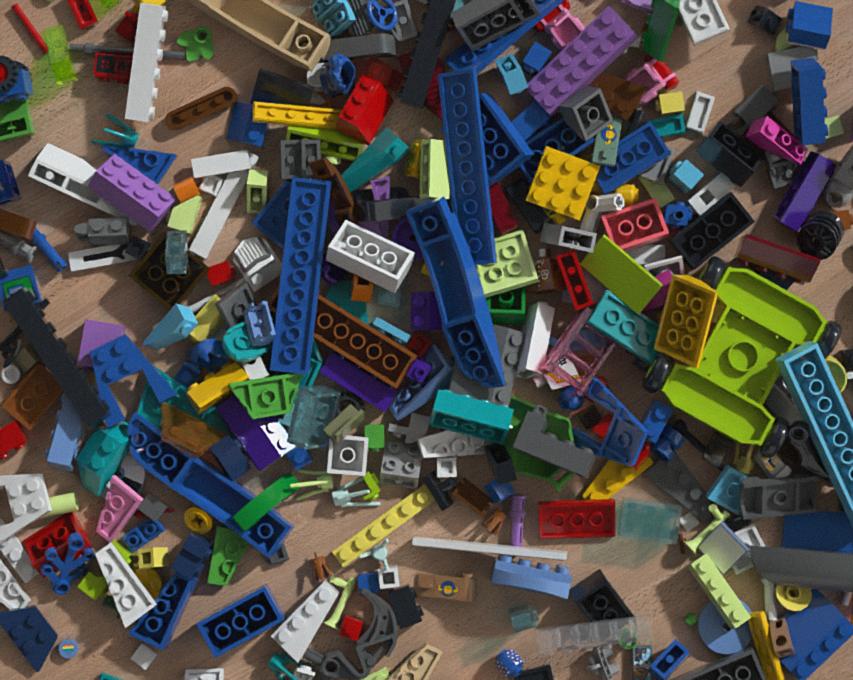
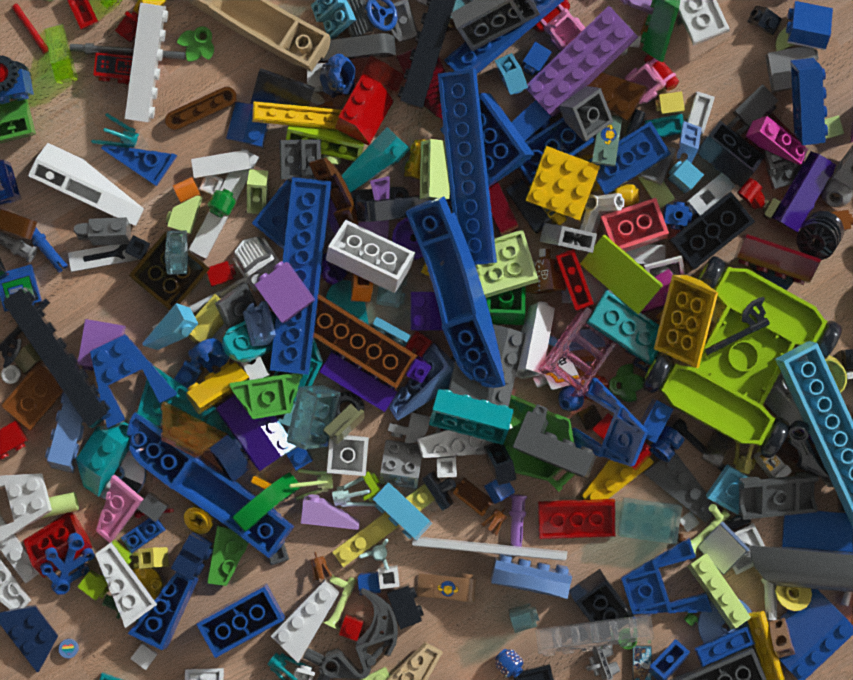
medium lavender brick [88,154,176,232] -> none
bright green brick [365,424,385,452] -> none
none -> green head [207,188,236,218]
none -> light orange tile [251,475,272,489]
none -> medium lavender brick [255,261,316,323]
none -> lavender slope [301,494,360,530]
none -> medium azure brick [373,482,433,540]
none -> bright green plate [608,364,644,402]
none -> blue wing [621,538,712,614]
none -> medium blue hinge [677,121,702,163]
none -> blue tile [694,626,755,667]
none -> black piece [704,297,770,356]
none -> red piece [737,178,766,210]
none -> olive plate [763,198,781,220]

